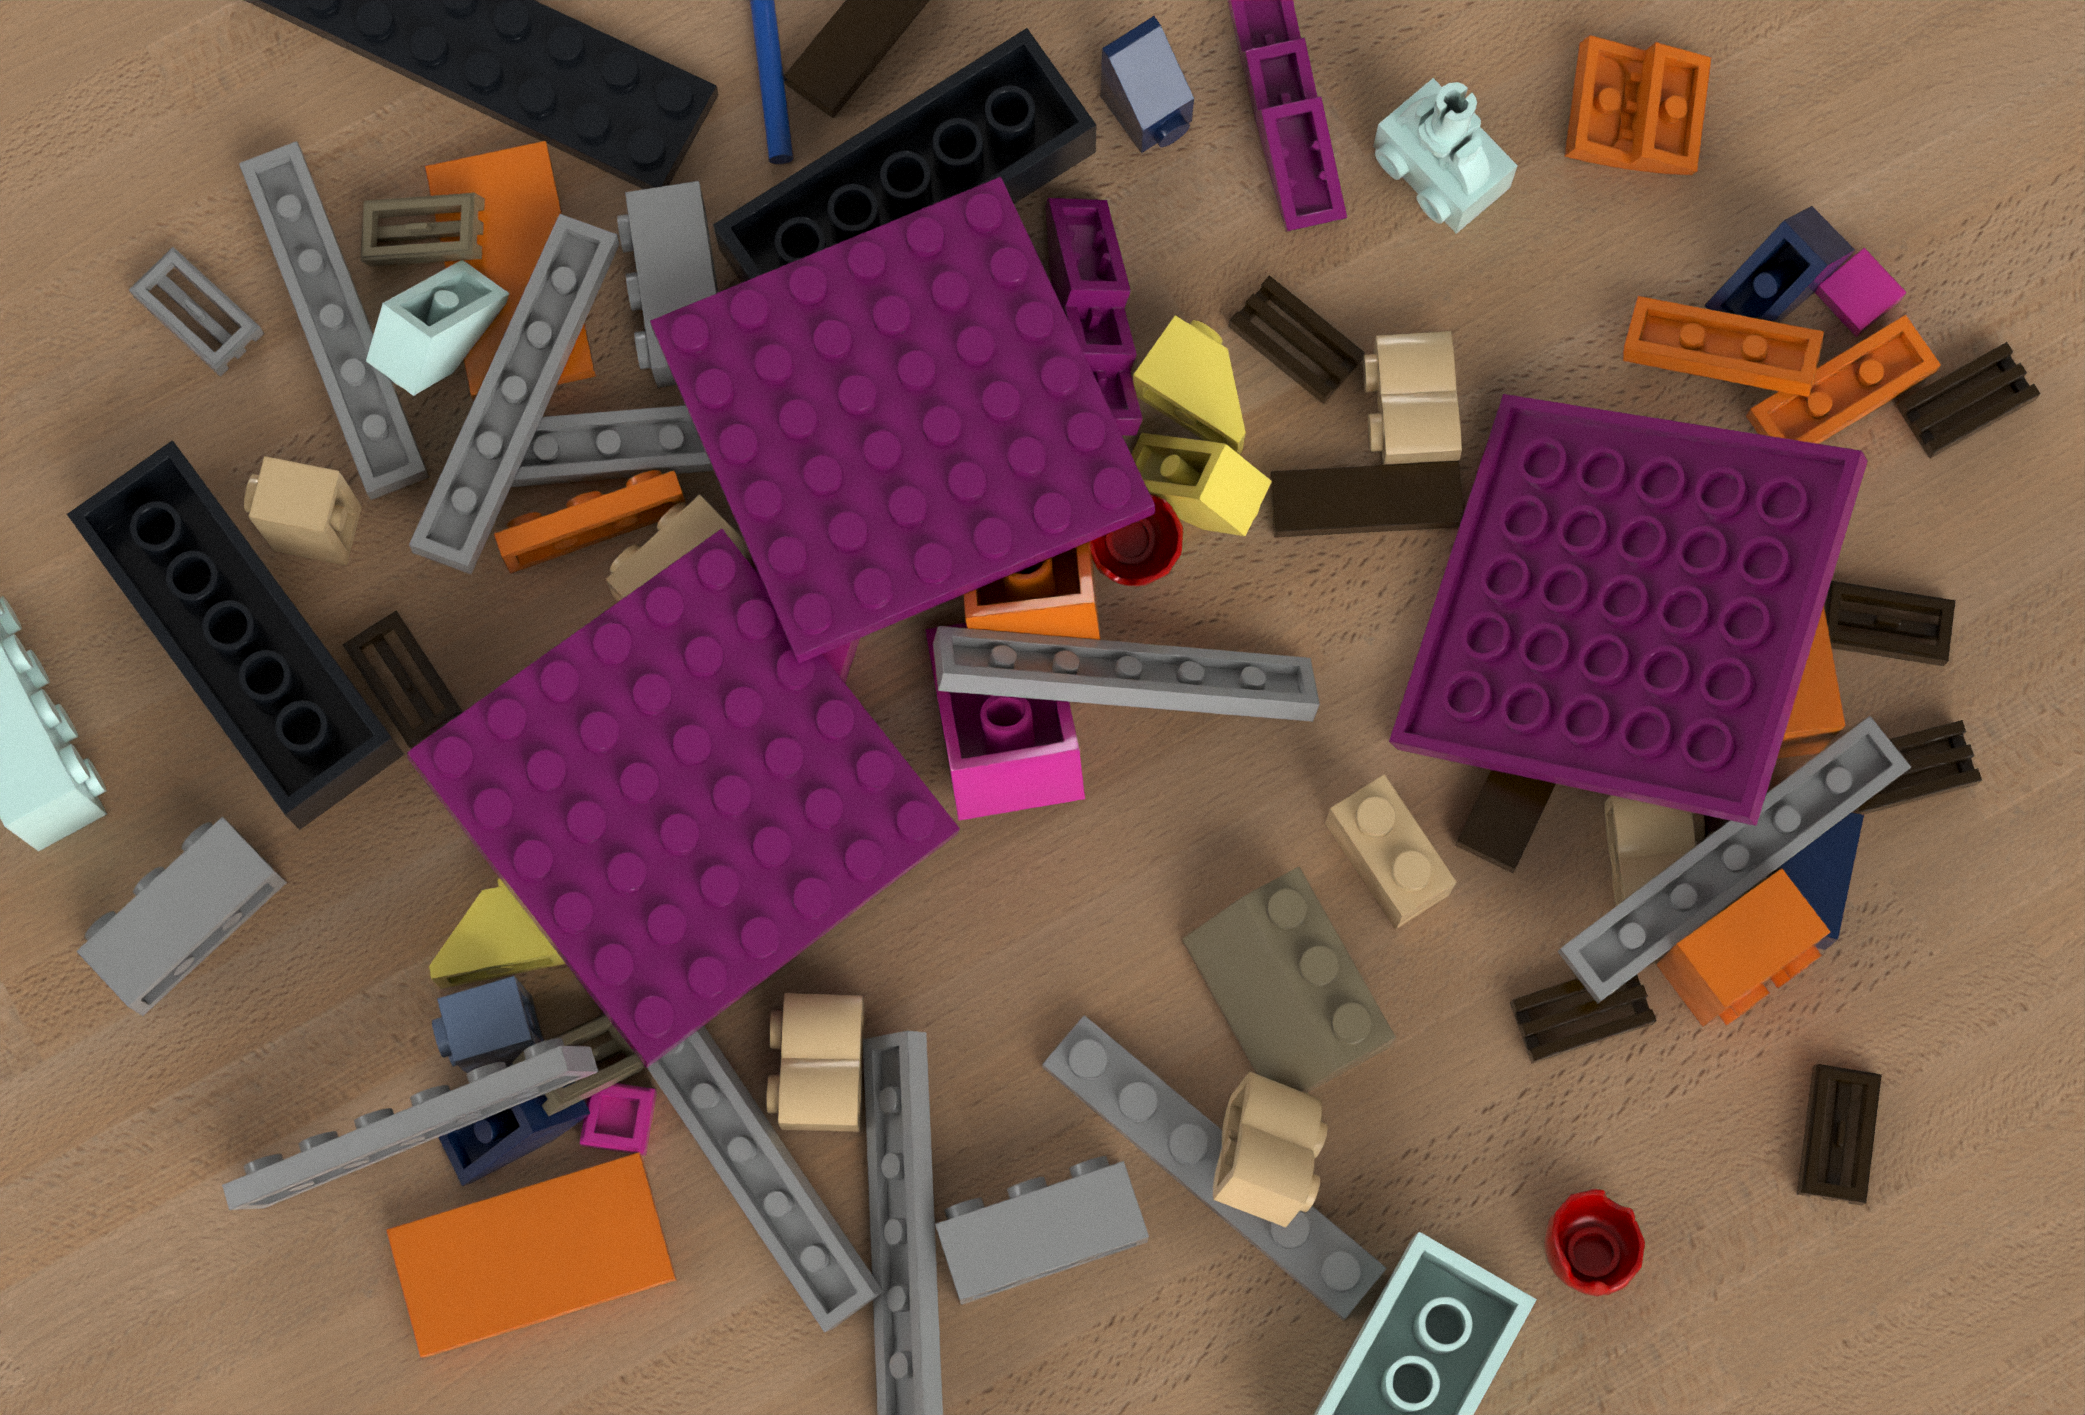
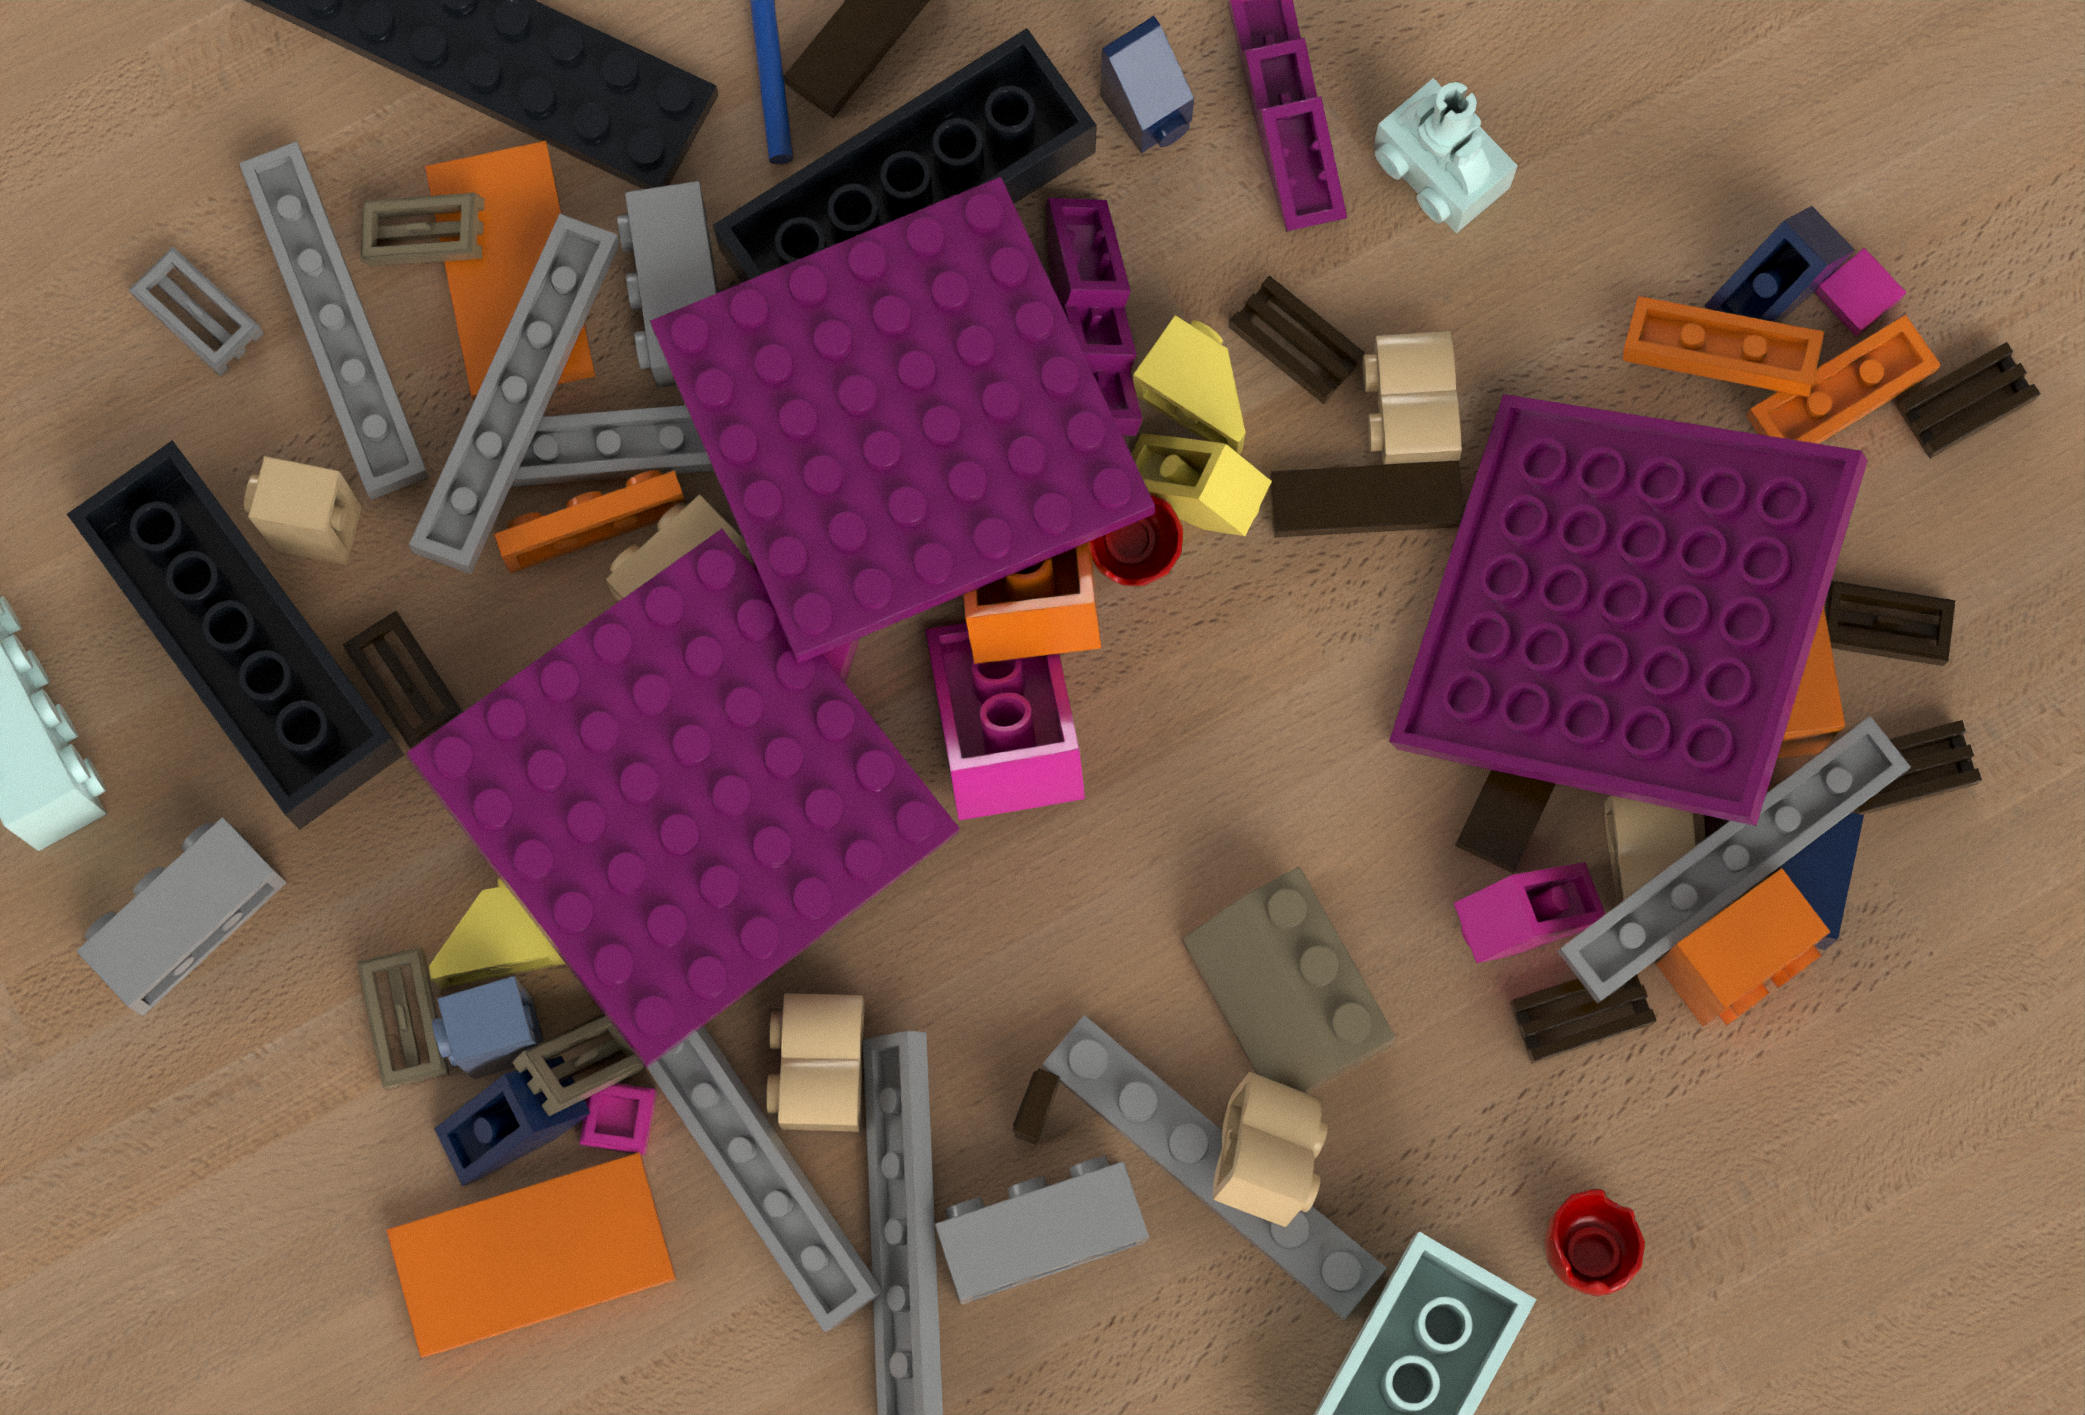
light grey plate [222,1038,598,1210] -> none
light aqua slope [366,260,510,396] -> none
light grey plate [933,626,1320,722] -> none
tan brick [1325,774,1456,930] -> none
orange slope [1564,35,1712,175] -> none
dark brown tile [1797,1064,1882,1206] -> none
none -> dark tan tile [357,947,450,1090]
none -> dark brown tile [1013,1068,1060,1145]
none -> dark pink slope [1454,862,1605,964]

